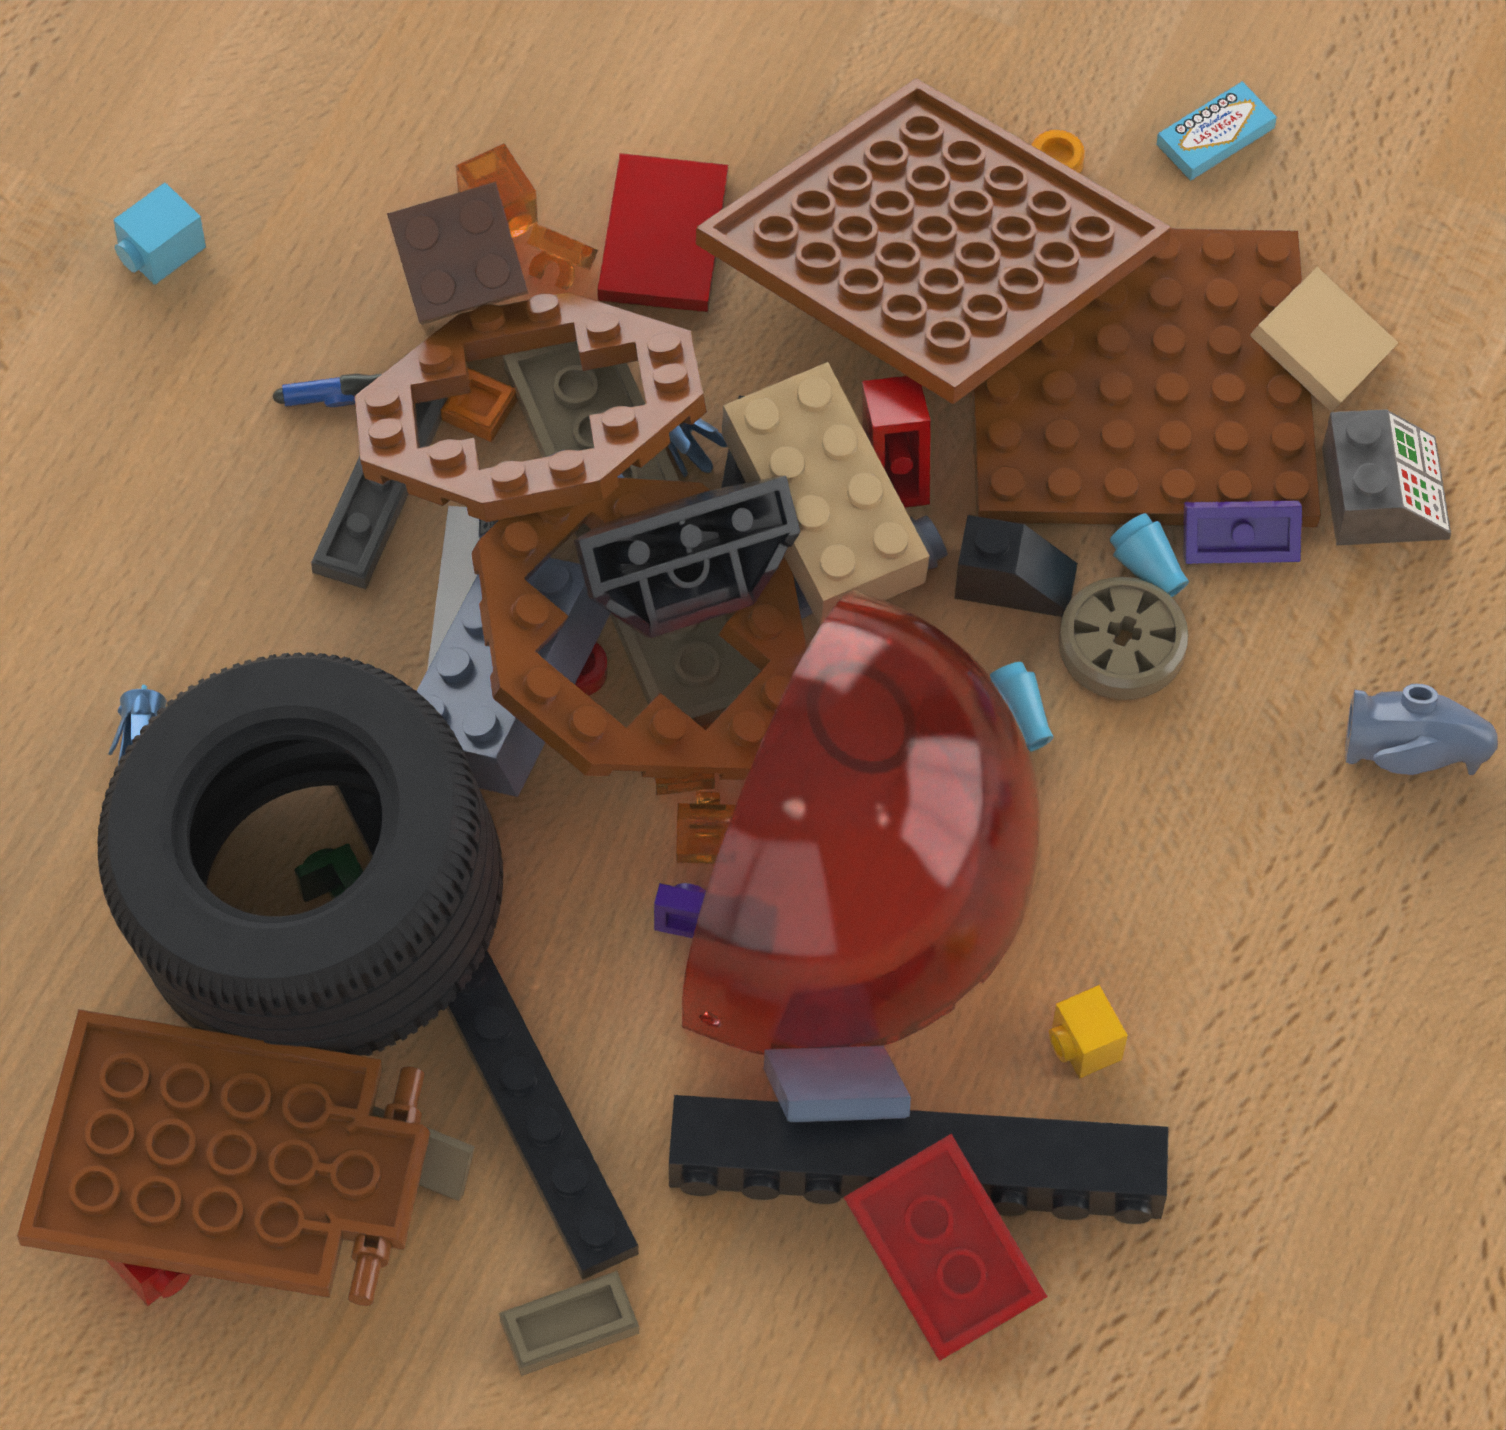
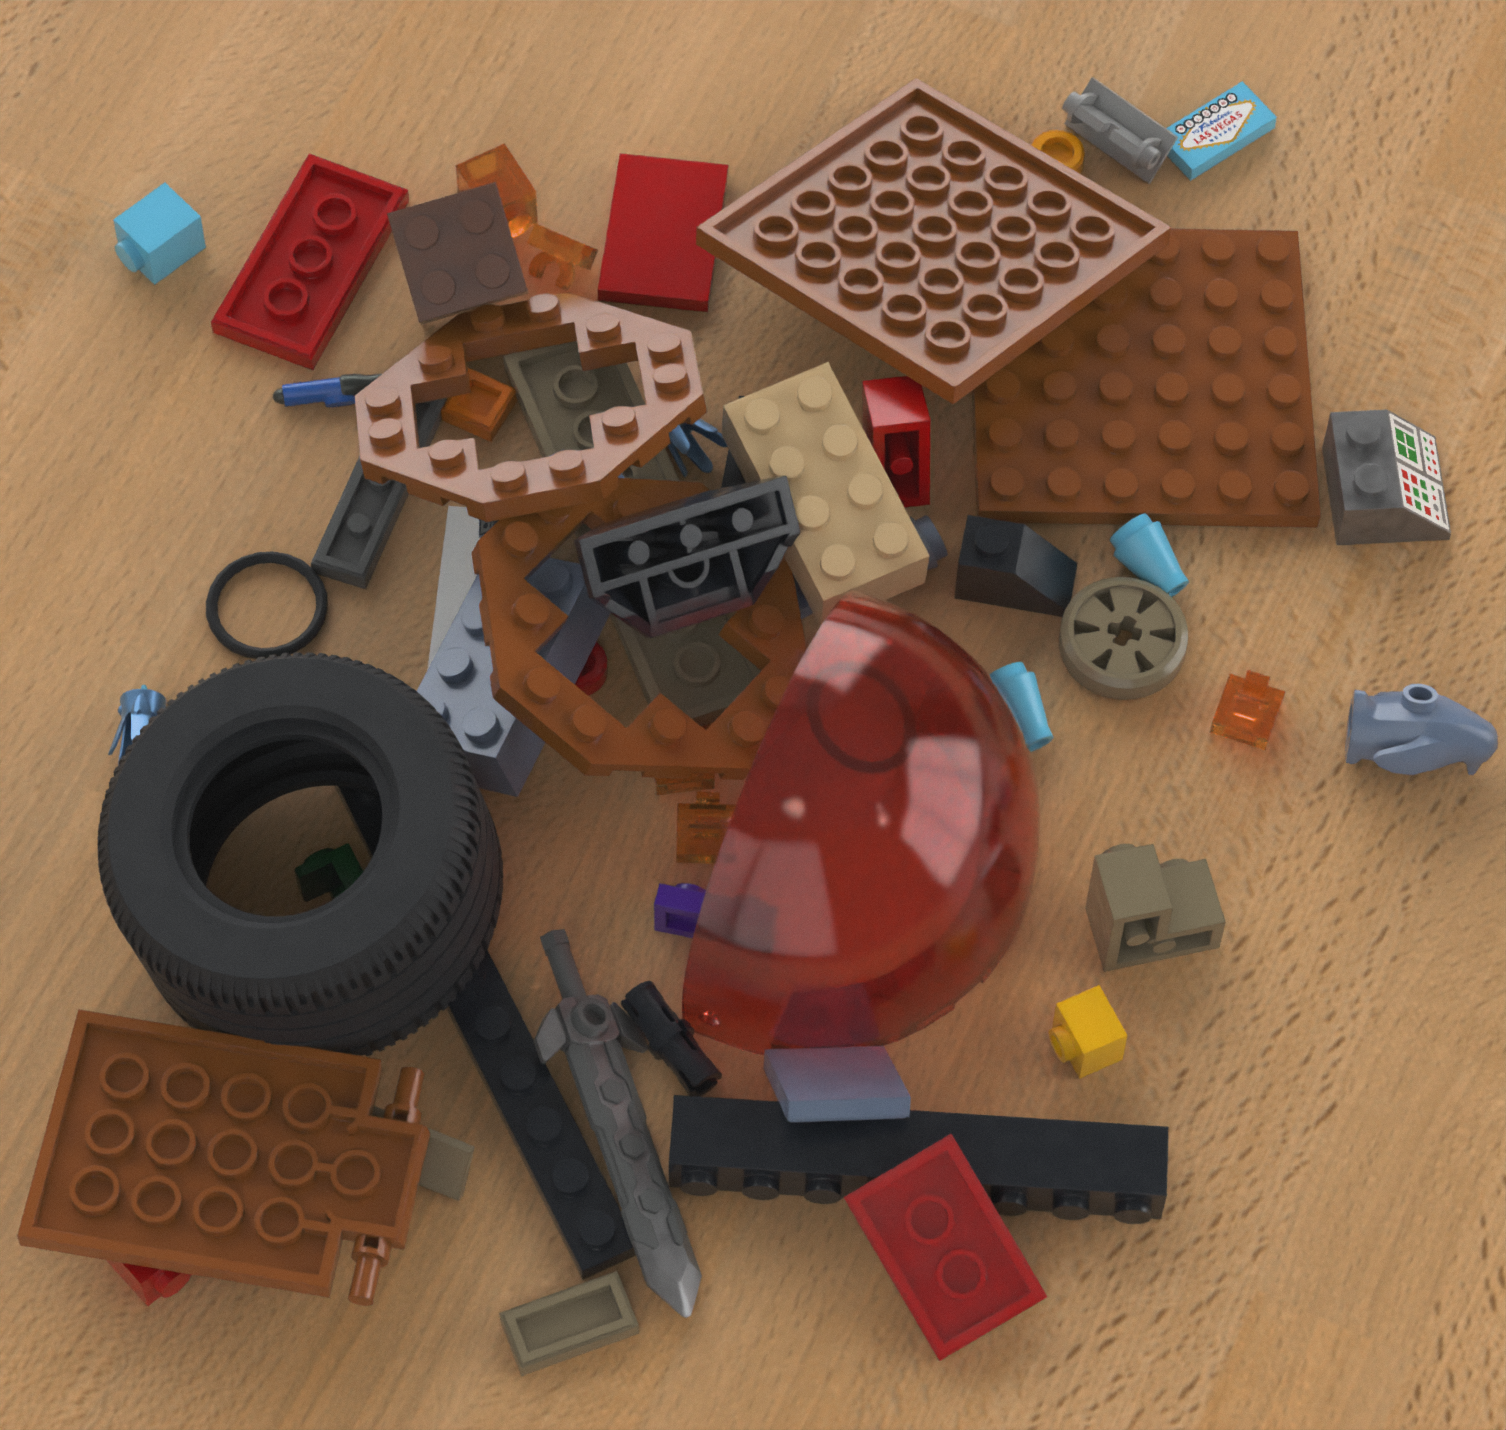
dark purple plate [1183,501,1302,564] -> none
tan tile [1250,267,1398,412] -> none
none -> black tyre [206,551,328,659]
none -> red tile [211,153,409,370]
none -> sword [534,929,702,1318]
none -> black pin [621,981,722,1096]
none -> light grey hinge [1062,77,1178,183]
none -> dark tan brick [1085,844,1226,972]
none -> clear orange tile [1210,670,1285,751]

